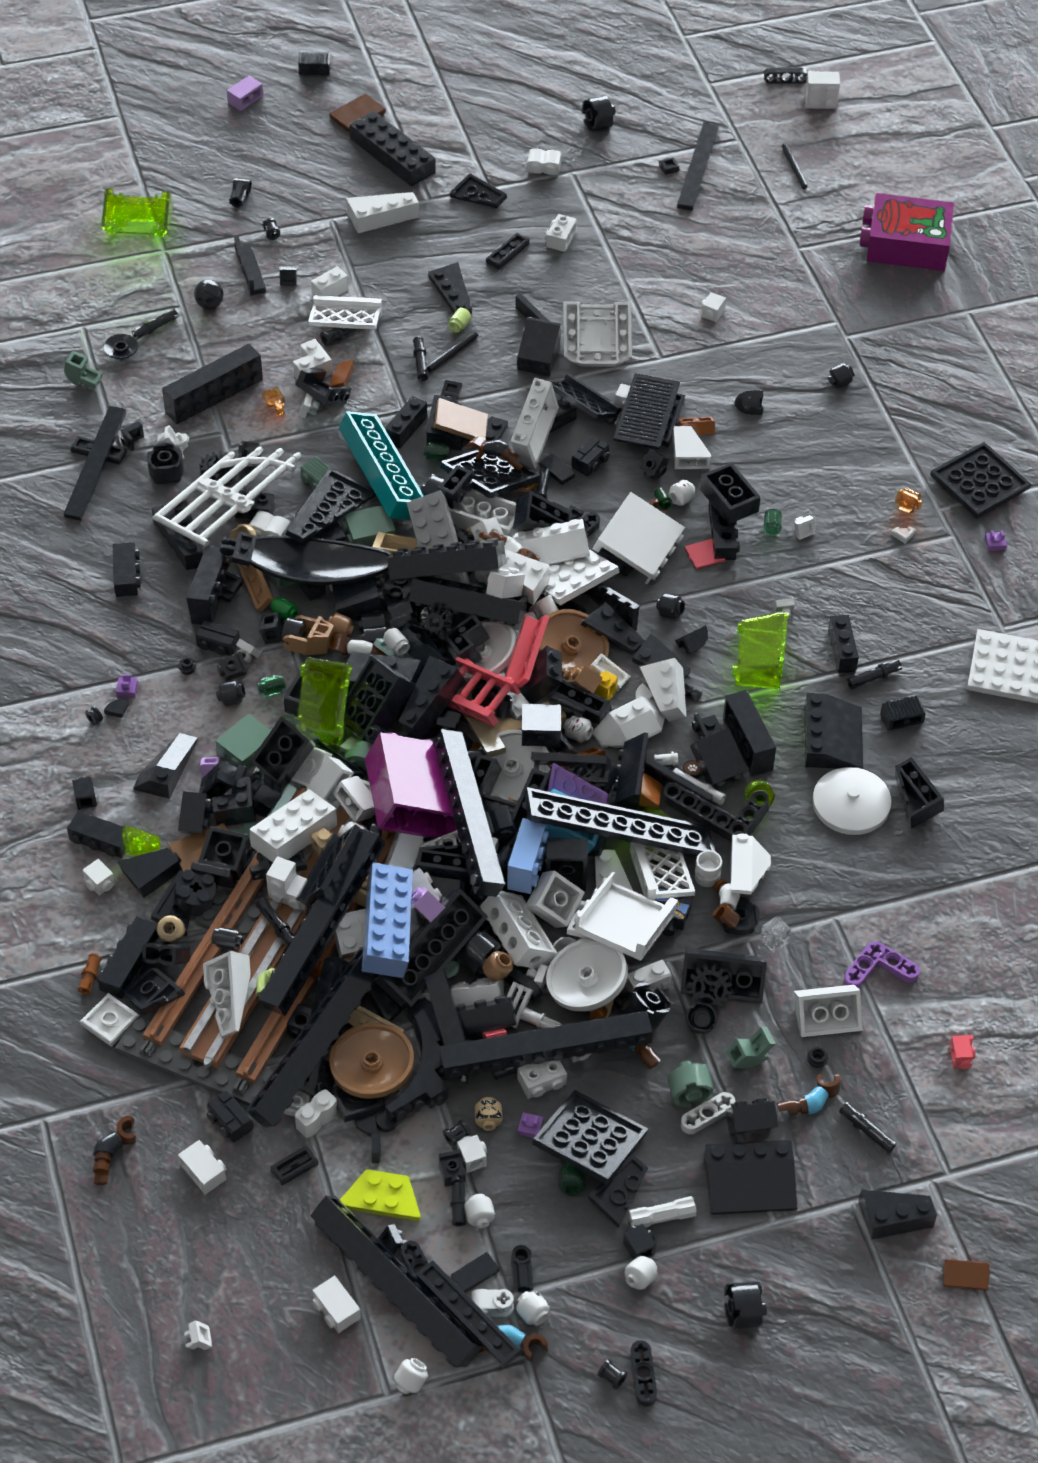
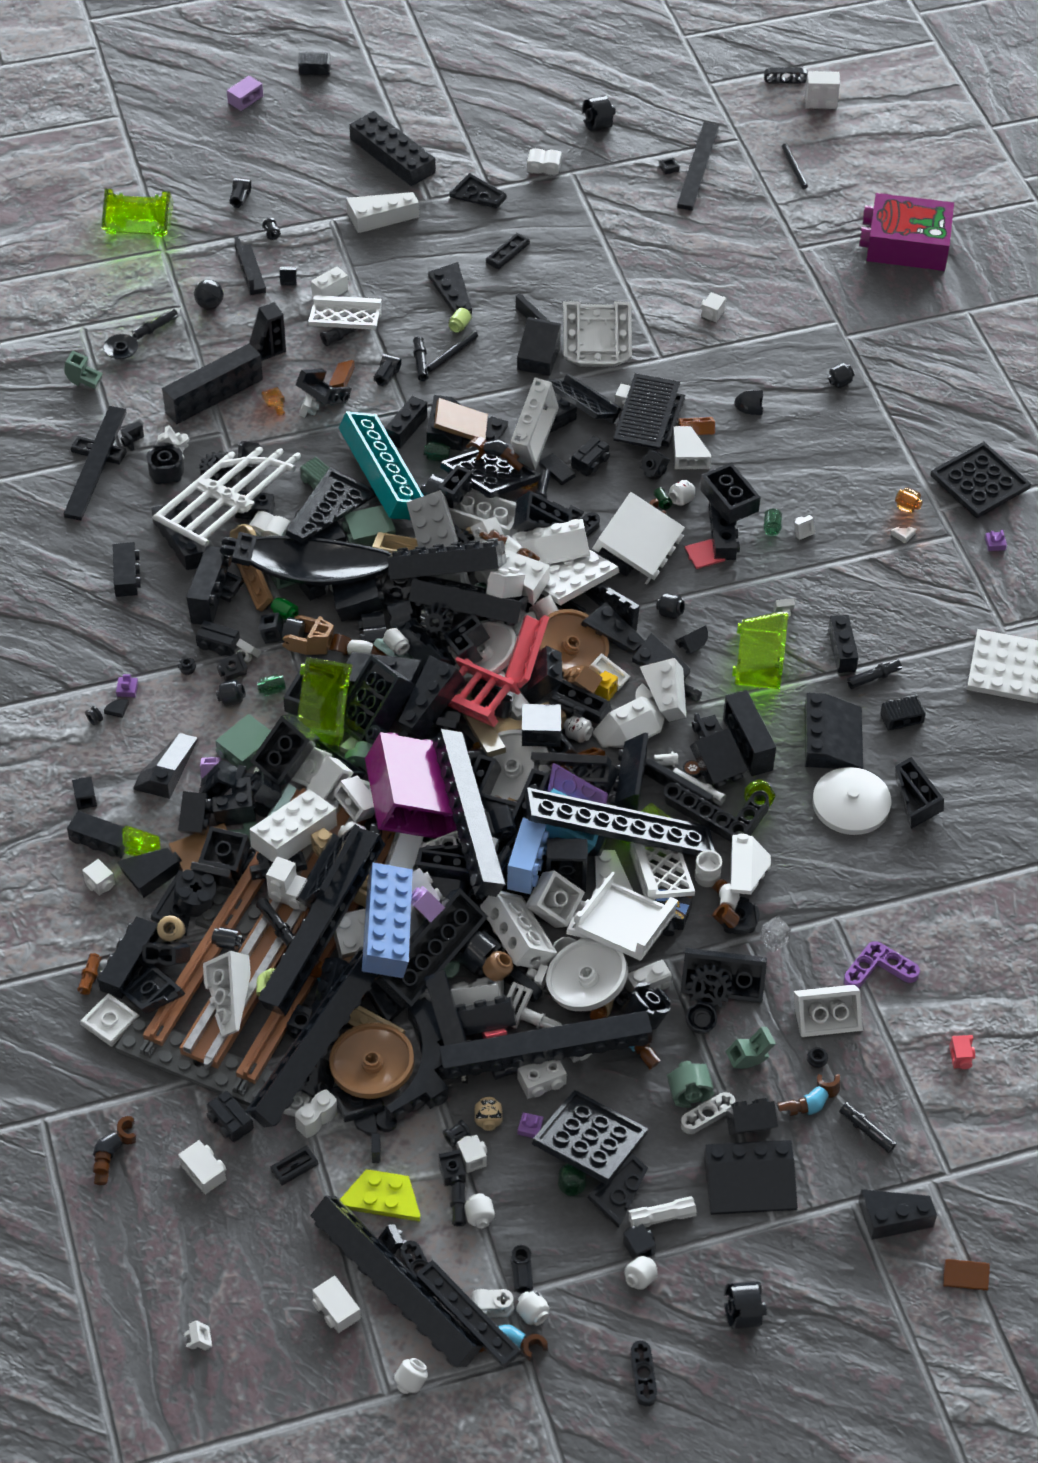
white brick [293,339,332,379] -> none
medium nougat head [328,613,354,636] -> none
reddish brown tile [329,93,386,133] -> none
black slope [441,380,463,401] -> none
black tile [450,1252,500,1293] -> none
white brick [545,214,577,252] -> none
black bush [598,1359,628,1390] -> none
dark orange slope [639,773,662,808] -> none
none -> black wedge [249,302,286,361]
none -> black piece [373,354,402,386]

